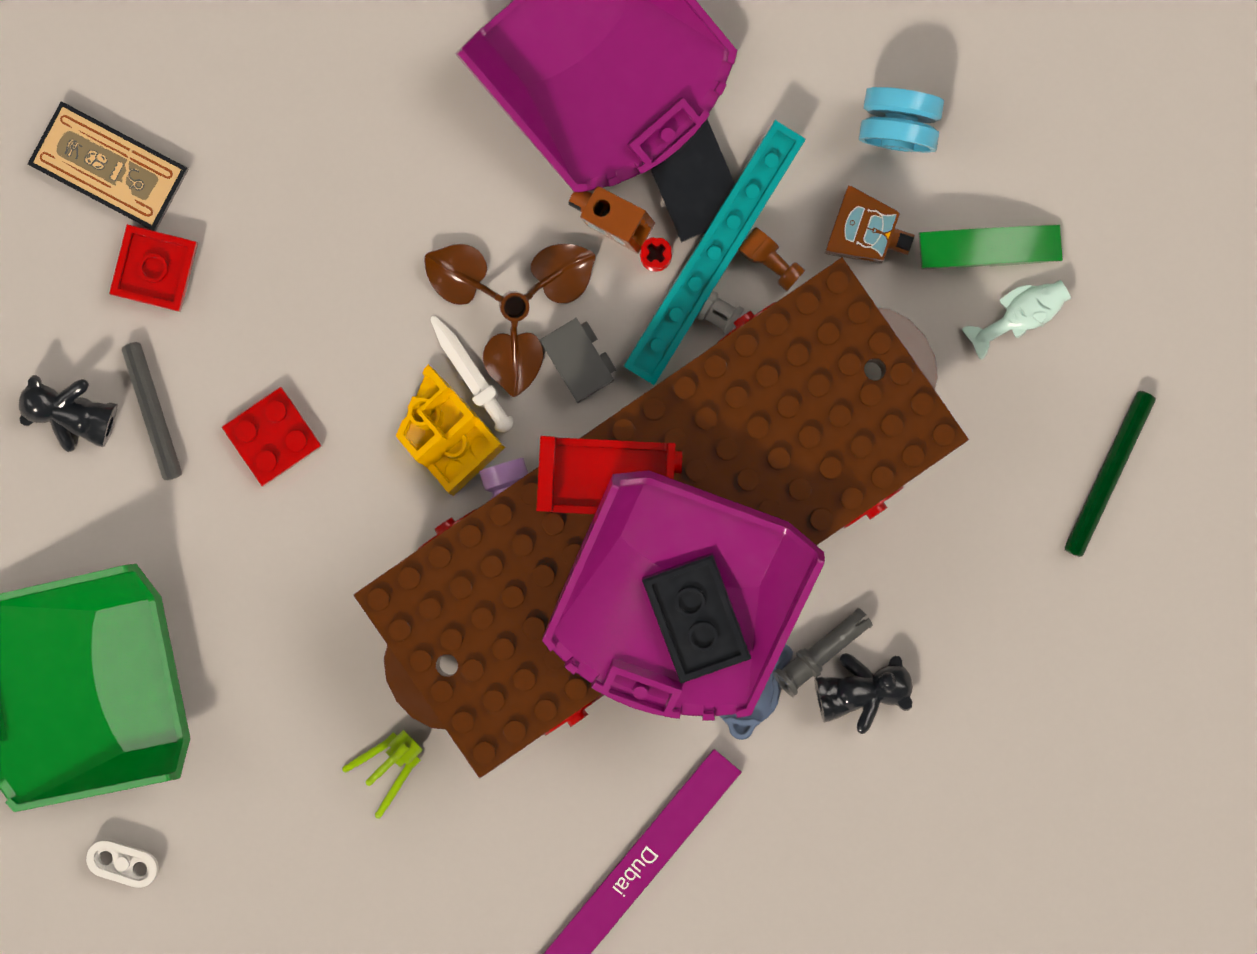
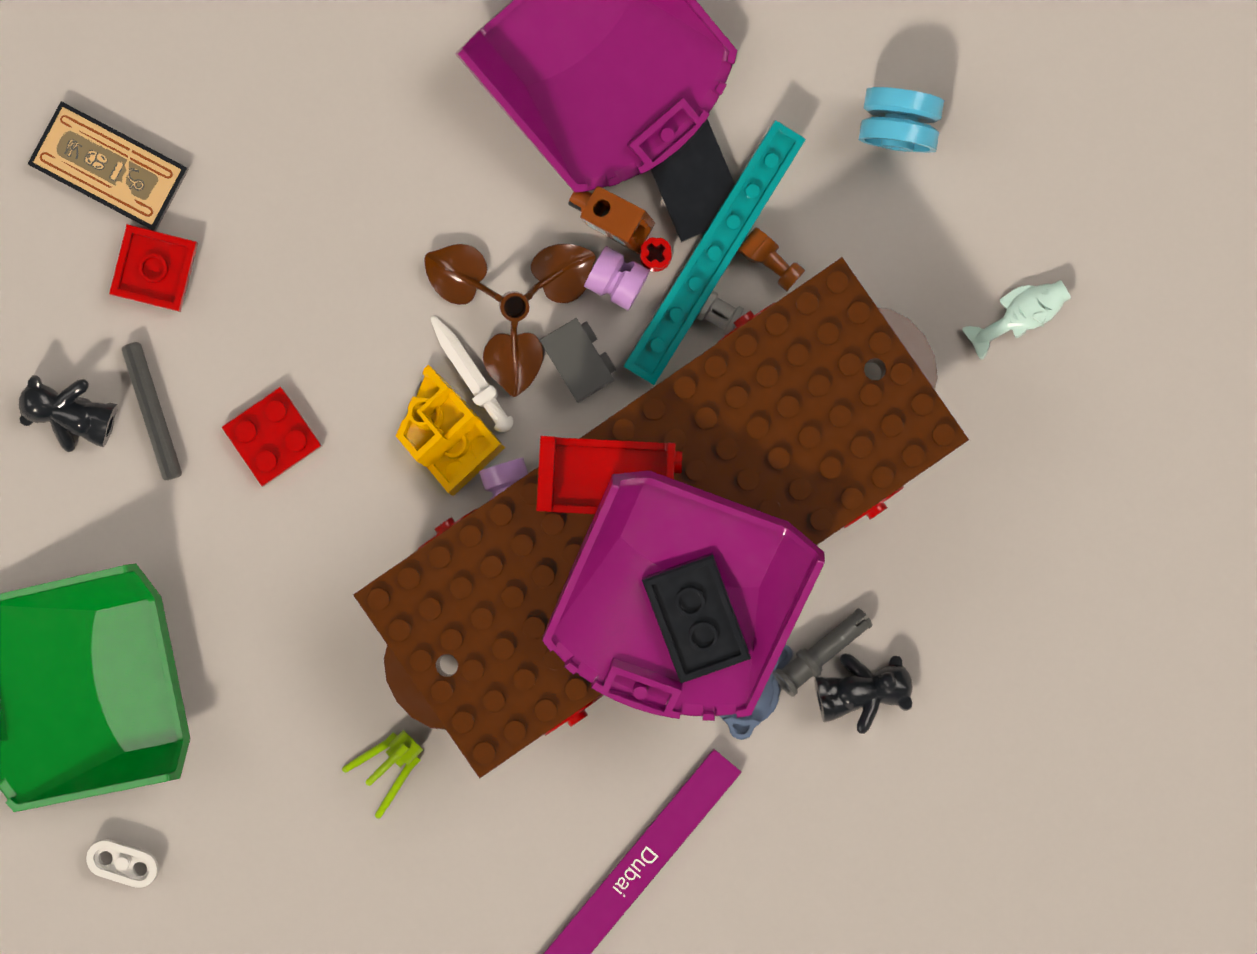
dark orange torso [825,185,915,263] -> none
green slope [919,225,1063,270] -> none
dark green axle [1065,391,1156,557] -> none
none -> lavender wheel [584,246,650,311]

